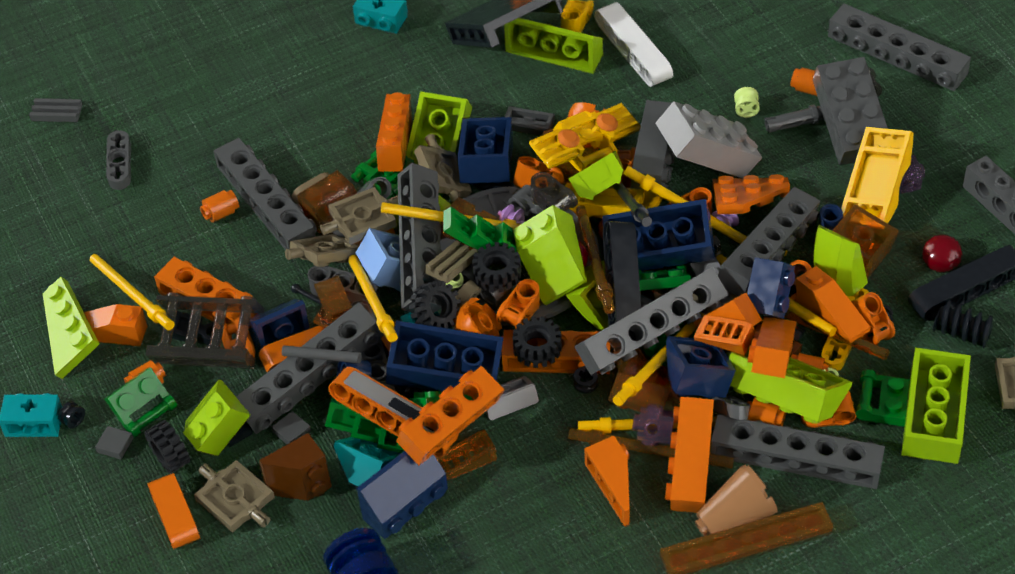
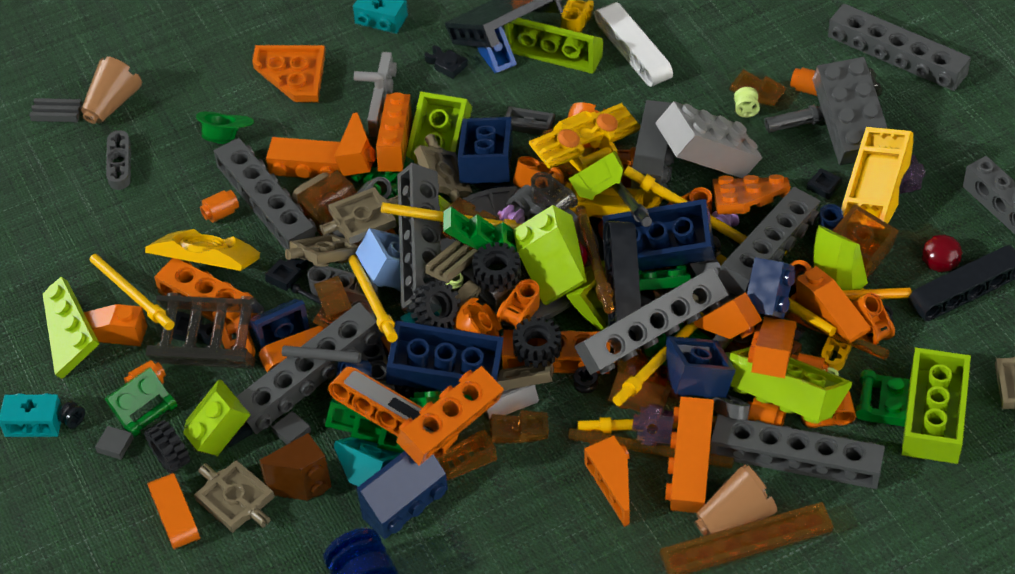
orange slope [694,315,755,356] -> none
black piece [932,301,993,349] -> none
none -> medium nougat cone [81,57,142,124]
none -> yellow slope [145,229,260,271]
none -> green piece [196,111,254,144]
none -> orange plate [252,45,326,102]
none -> black plate [265,258,308,291]
none -> orange brick [266,137,342,181]
none -> orange slope [334,113,376,176]
none -> light grey plate [354,52,397,137]
none -> black plate [424,45,468,79]
none -> blue slope [477,26,517,73]
none -> clear orange slope [490,410,549,443]
none -> dark tan tile [497,361,554,391]
none -> clear orange slope [730,69,786,106]
none -> black tile [807,168,842,200]
none -> light orange bar [843,287,912,301]

